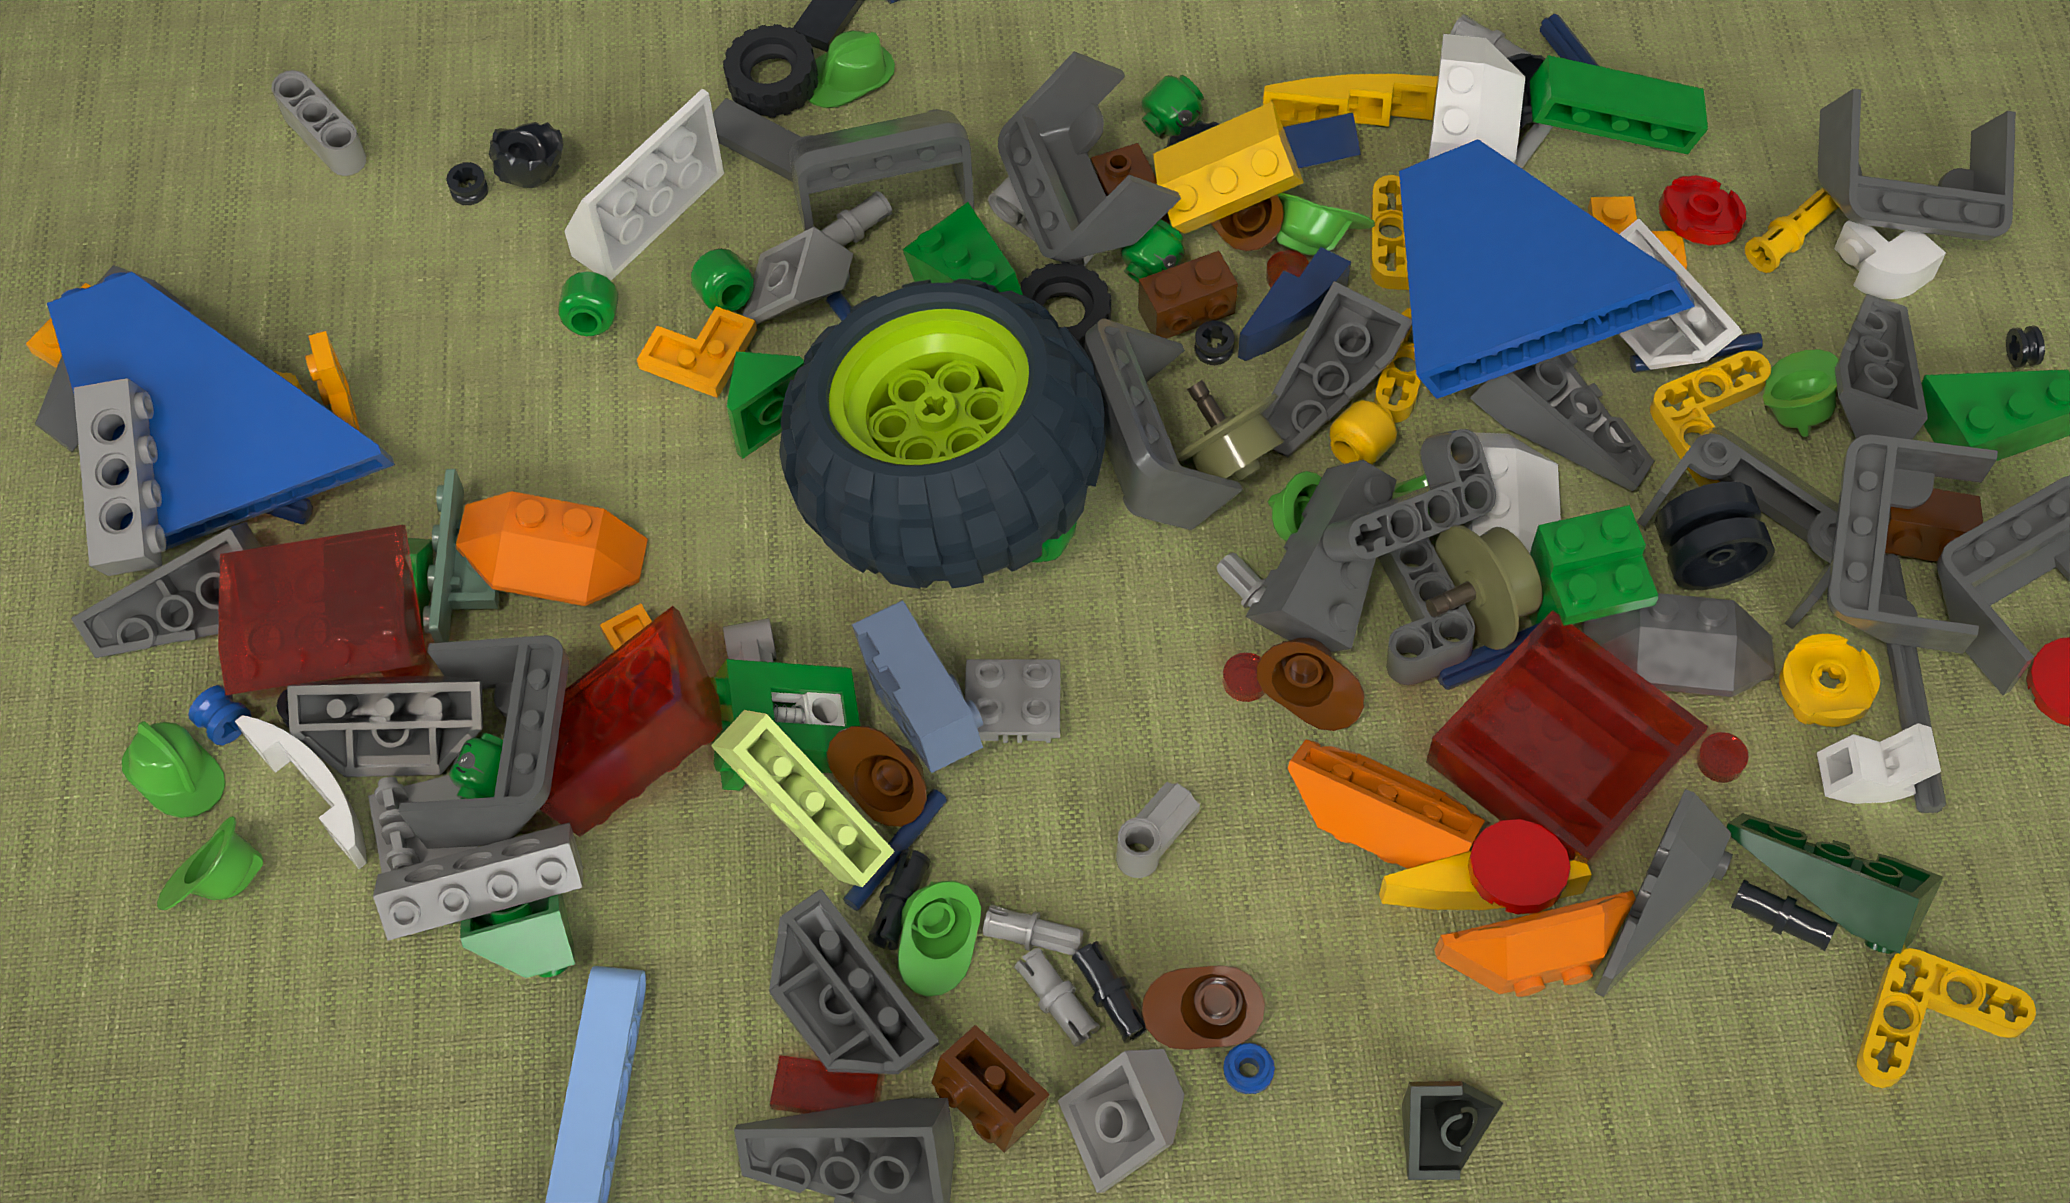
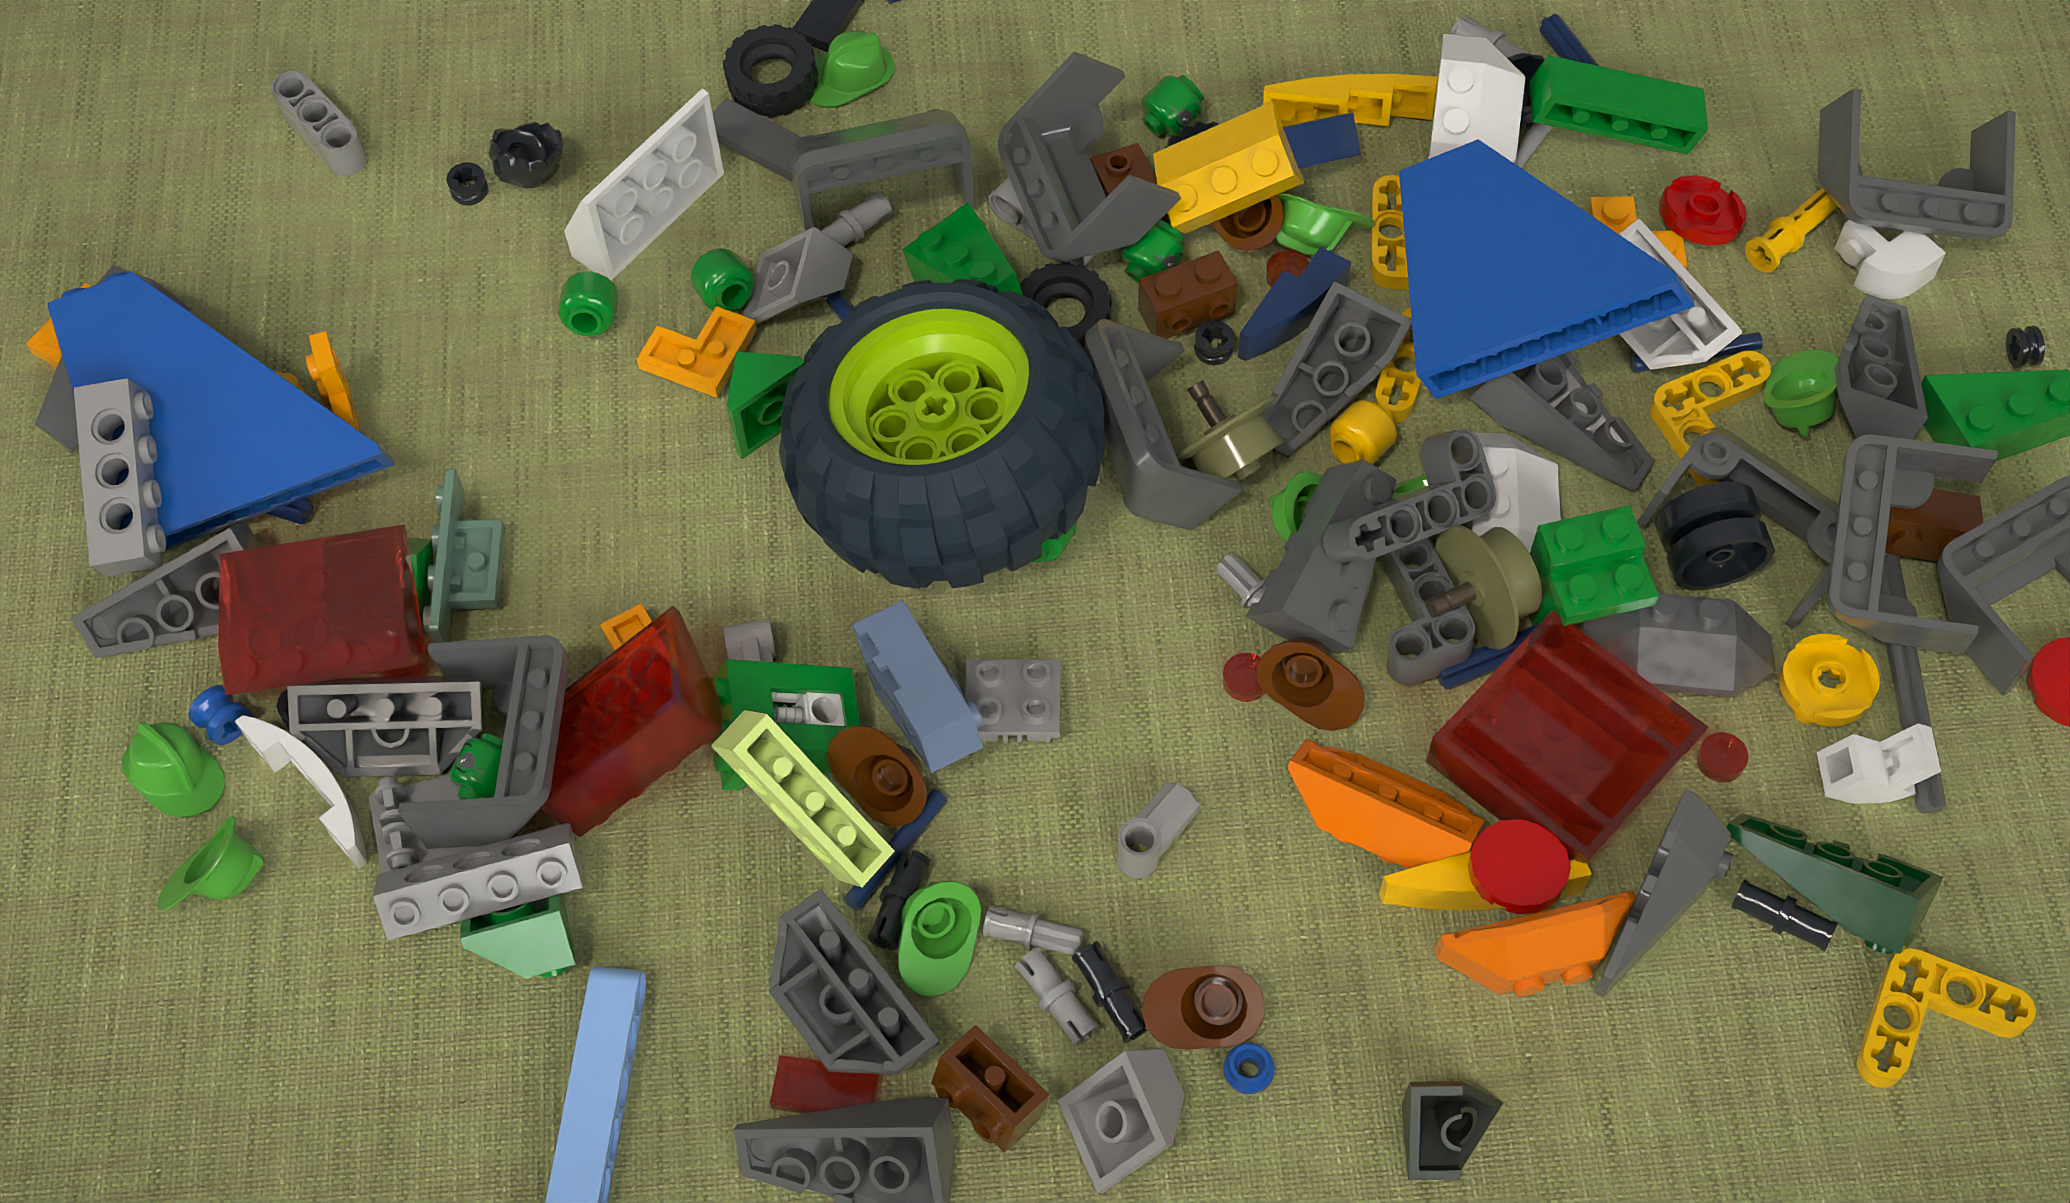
orange wedge [456,491,648,606] -> none

